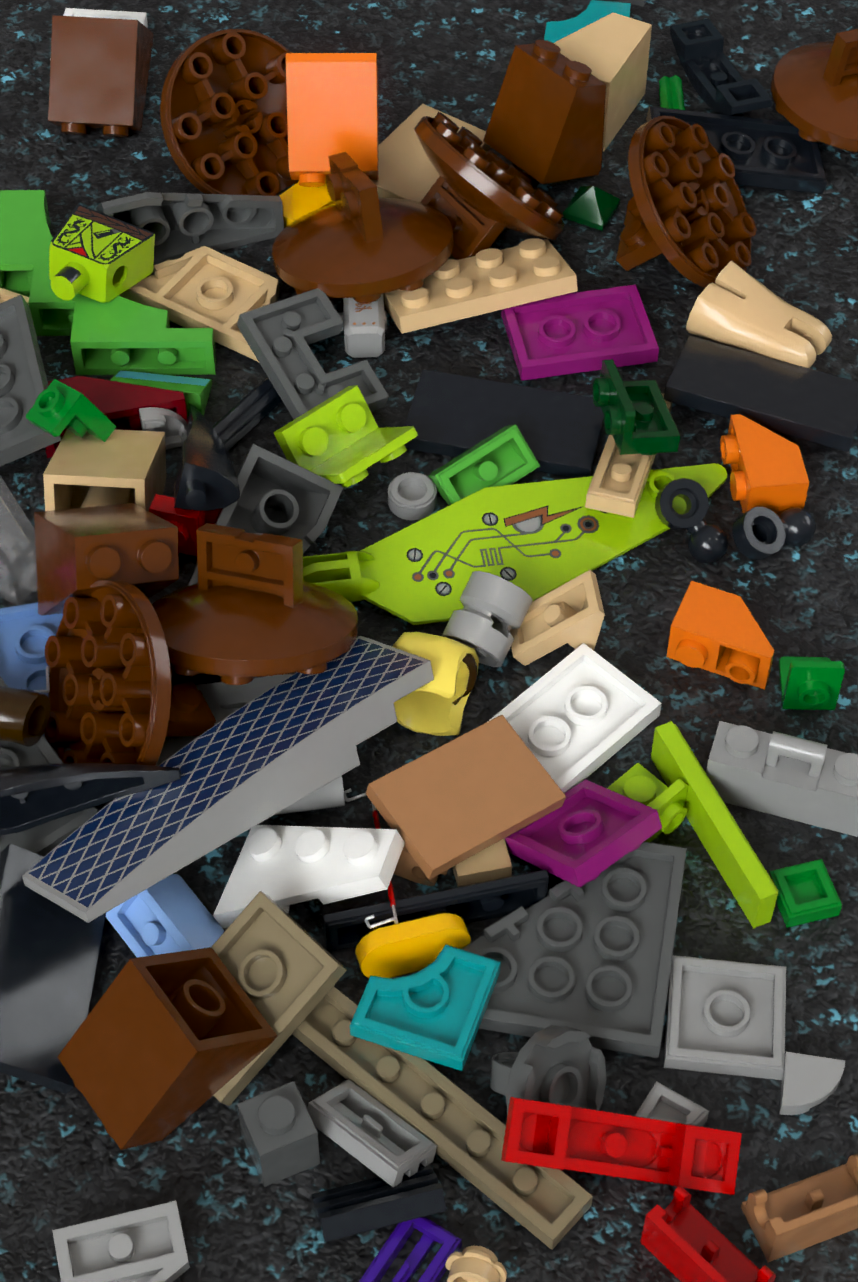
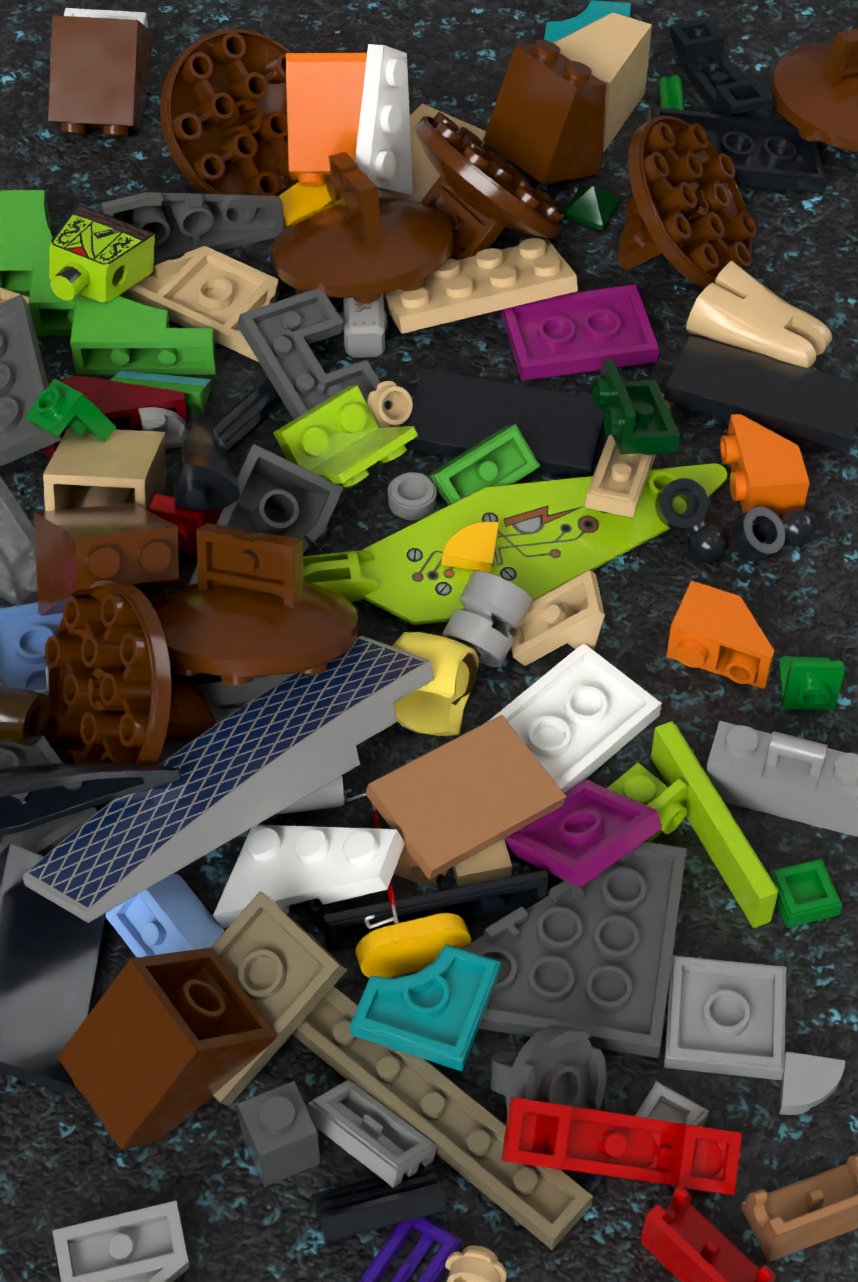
none -> white wing [355,44,413,196]
none -> tan plate [366,381,413,428]
none -> yellow tile [441,522,499,573]

